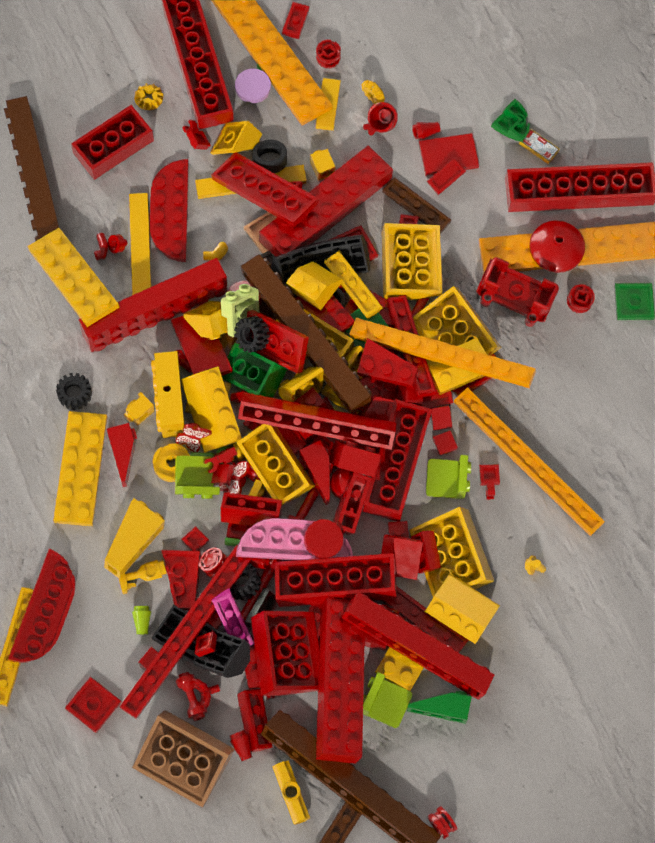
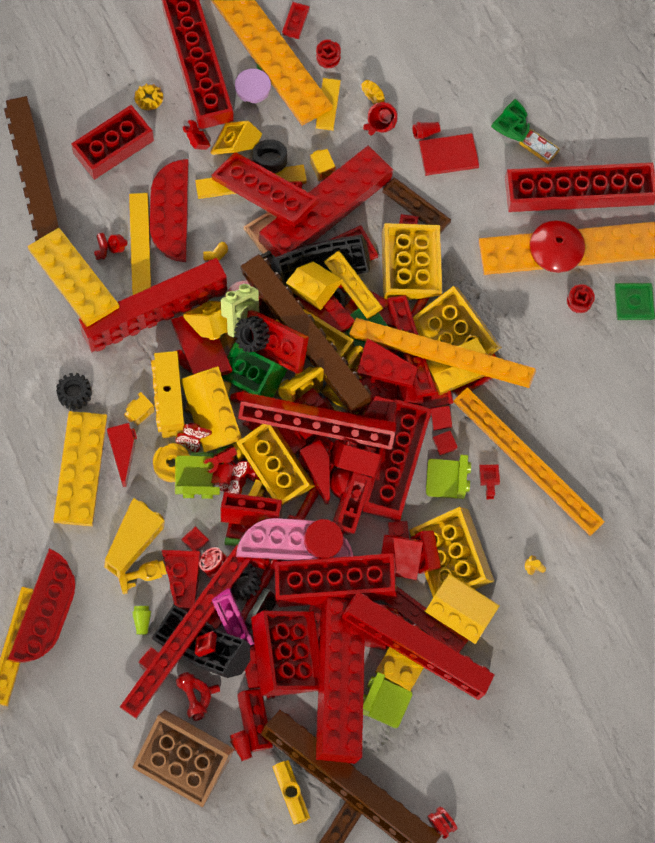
red tile [65,676,122,733] -> none
green slope [407,691,472,724] -> none
red tile [426,157,466,195] -> none
red container [476,257,559,327] -> none

